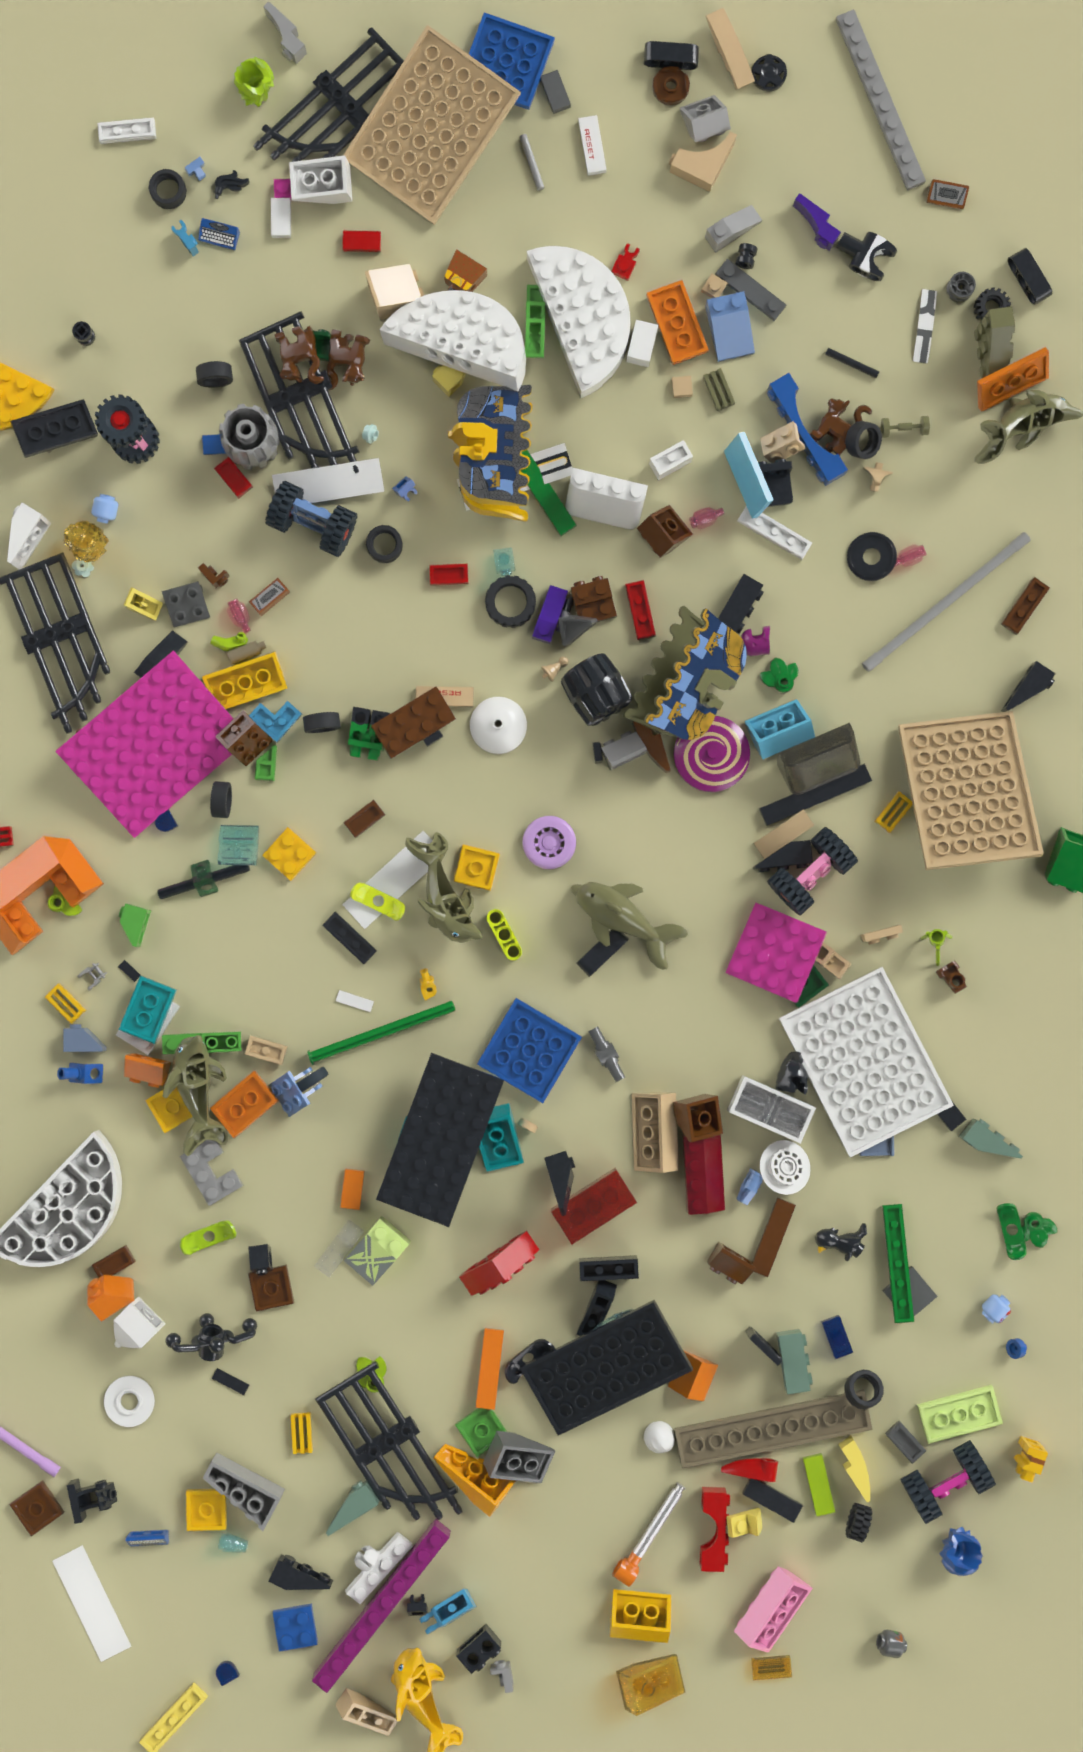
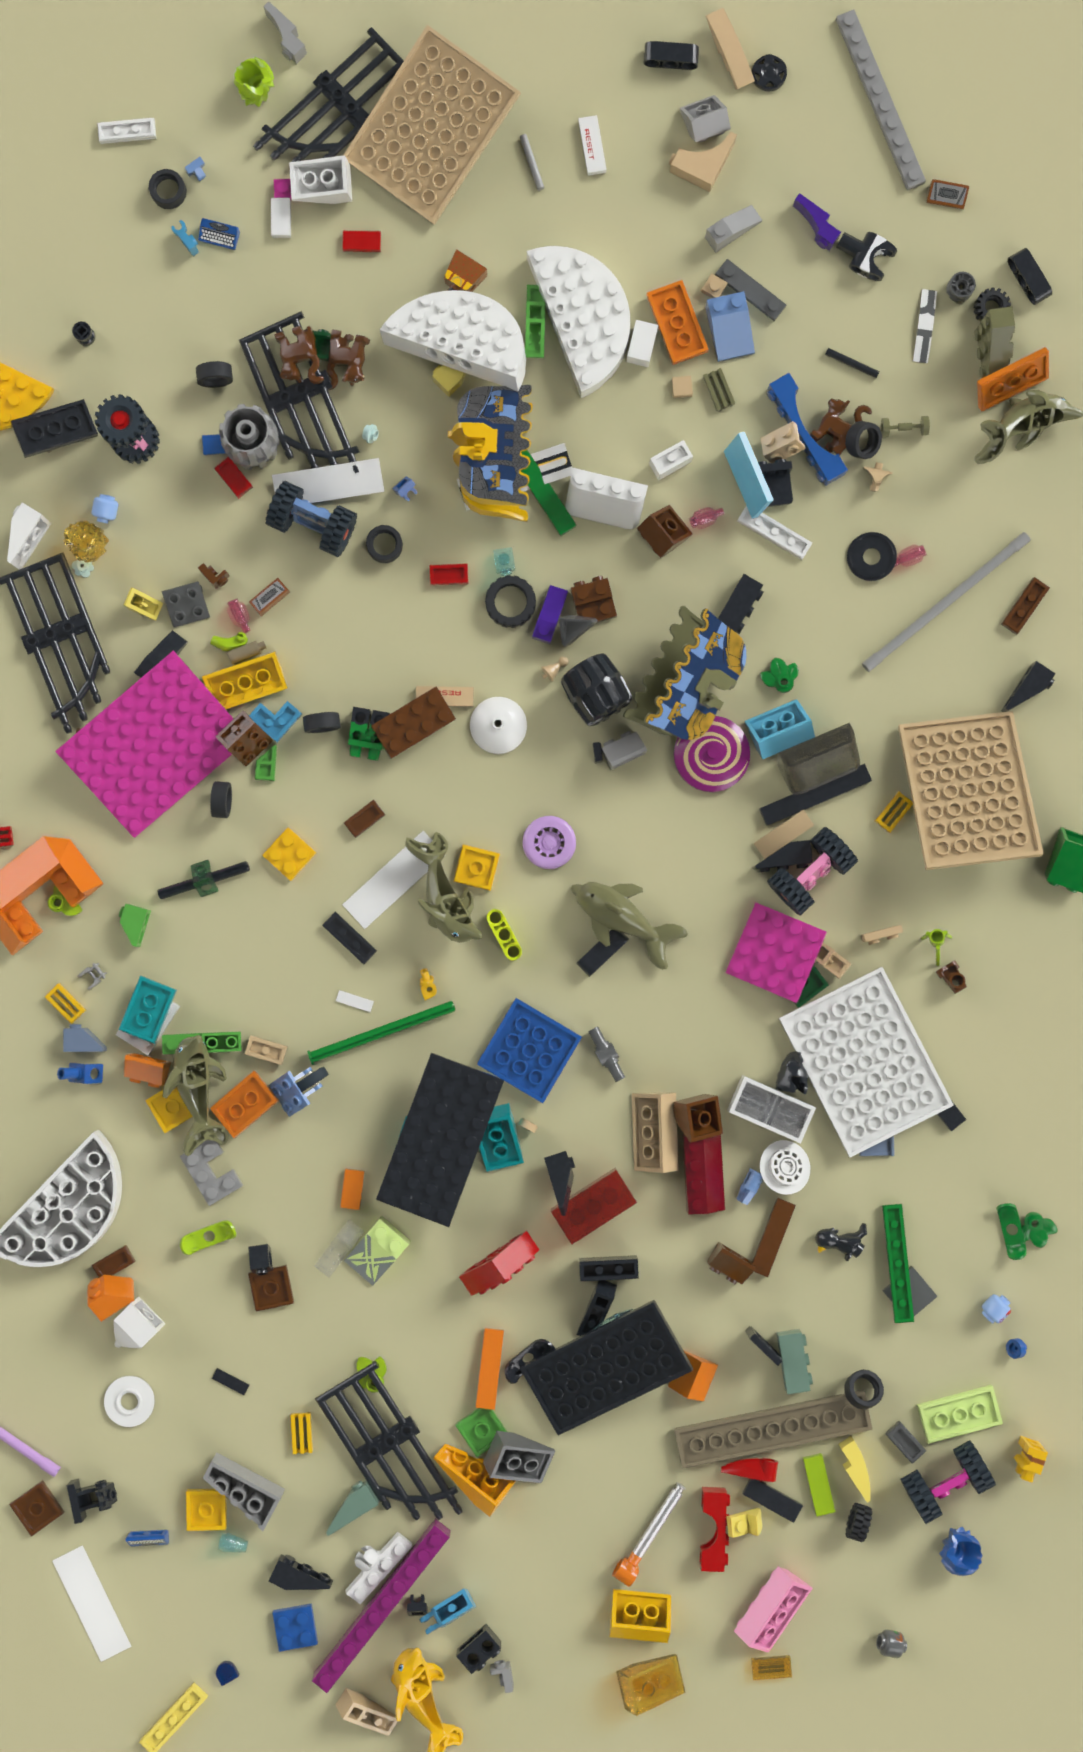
black piece [118,960,141,982] -> none
clear blue tile [155,809,178,832] -> none
black wheel [165,1313,257,1361] -> none
black piece [214,170,250,199] -> none
clear light blue slope [217,825,259,865] -> none
neon yellow piece [350,882,405,921] -> none
slope [365,264,424,320] -> none
black tile [424,730,443,747] -> none
blue plate [469,12,555,110] -> none
dark grey tile [540,70,571,114] -> none
black piece [557,597,573,633] -> none
red plate [611,243,640,281] -> none
red tile [625,580,656,640] -> none
reddish brown slope [632,721,671,773] -> none
white piece [644,1421,675,1453] -> none
reddish brown tile [652,66,690,106] -> none
black wheel [735,243,758,269] -> none
magenta helmet [741,626,770,656] -> none
clear blue tile [821,1315,853,1359] -> none
sand green slope [959,1119,1023,1159] -> none

